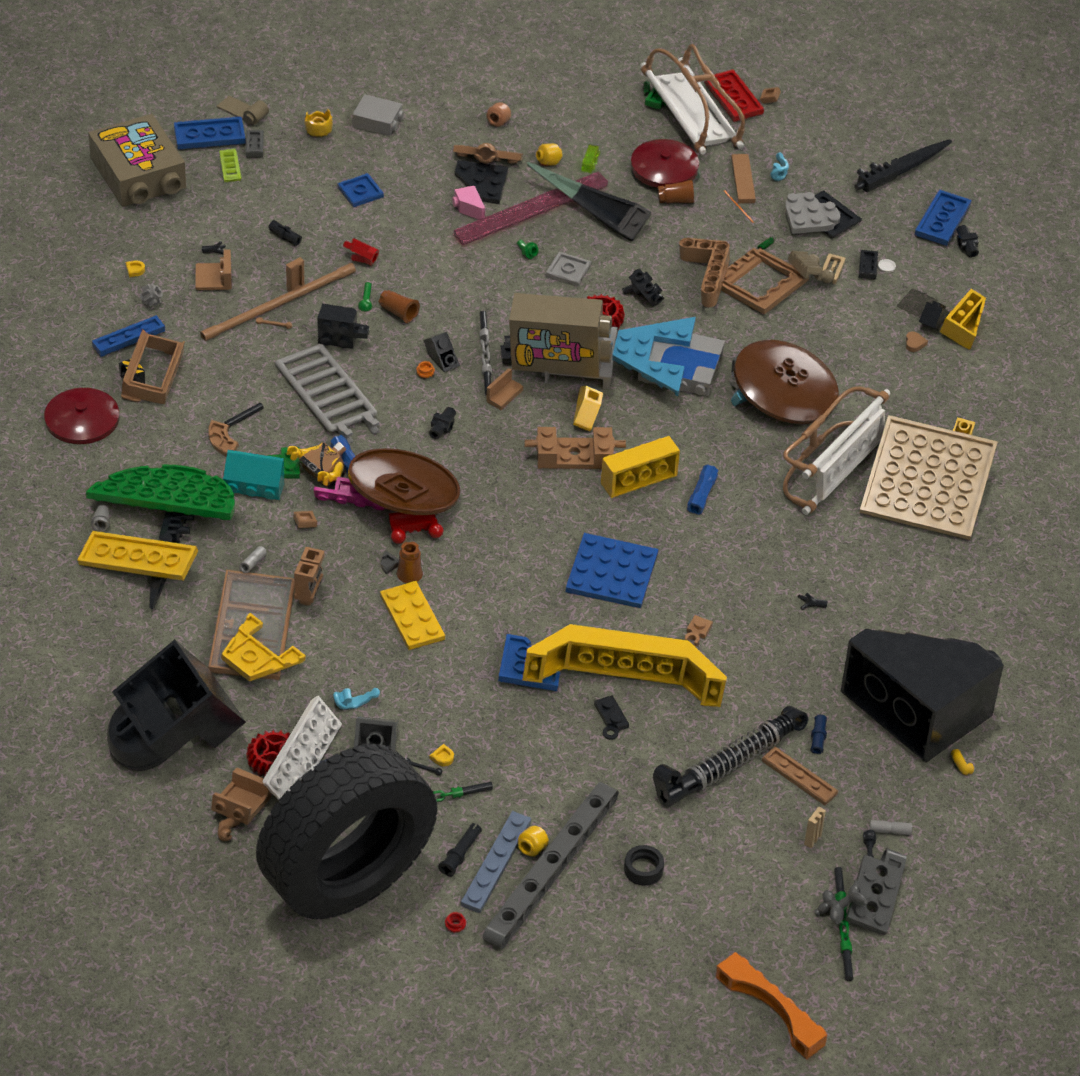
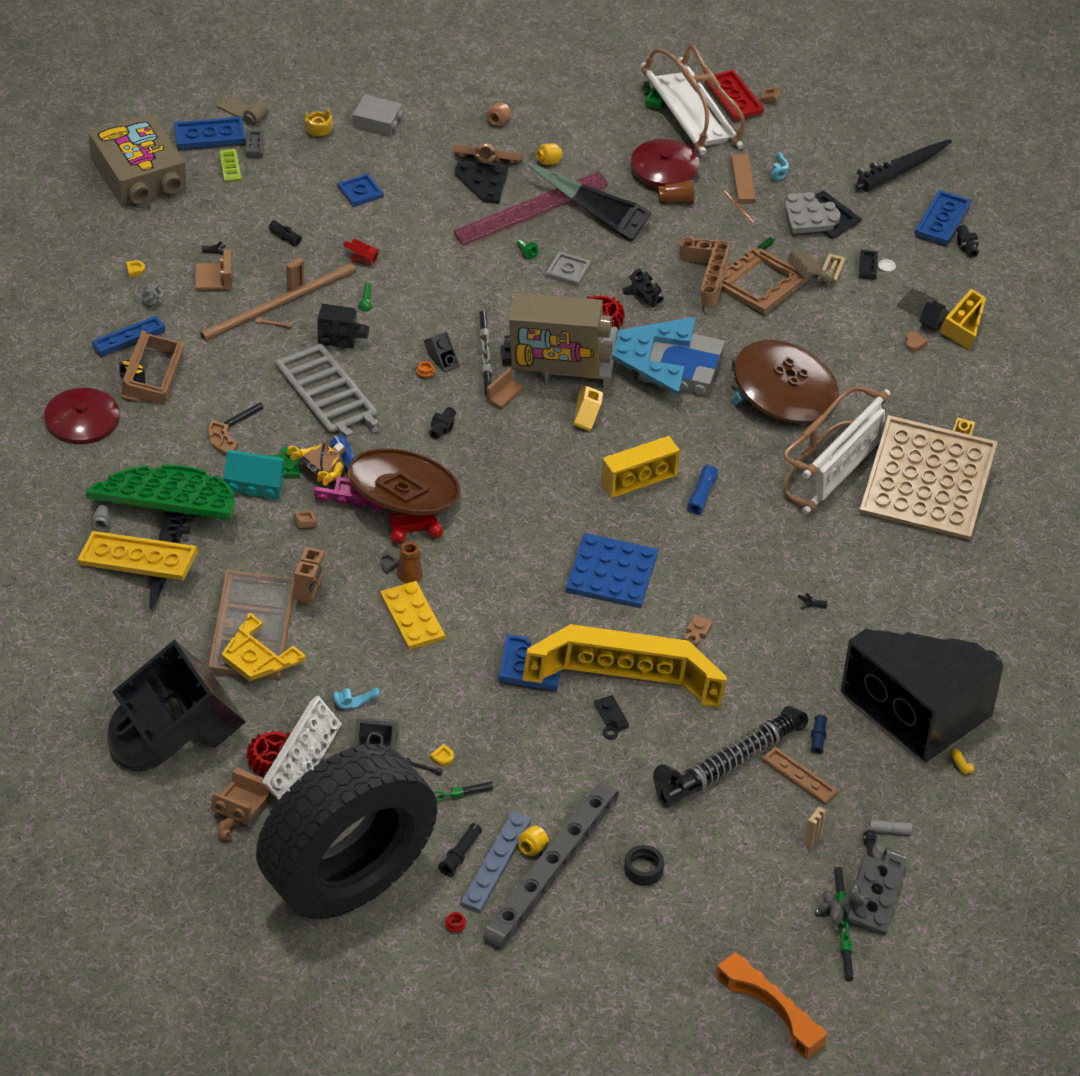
light grey piece [239,546,267,573] -> none
dark orange plant [379,290,420,323] -> none
bright pink slope [452,186,485,221] -> none
medium nougat brick [525,427,626,469] -> none
clear neon green piece [581,144,601,173] -> none

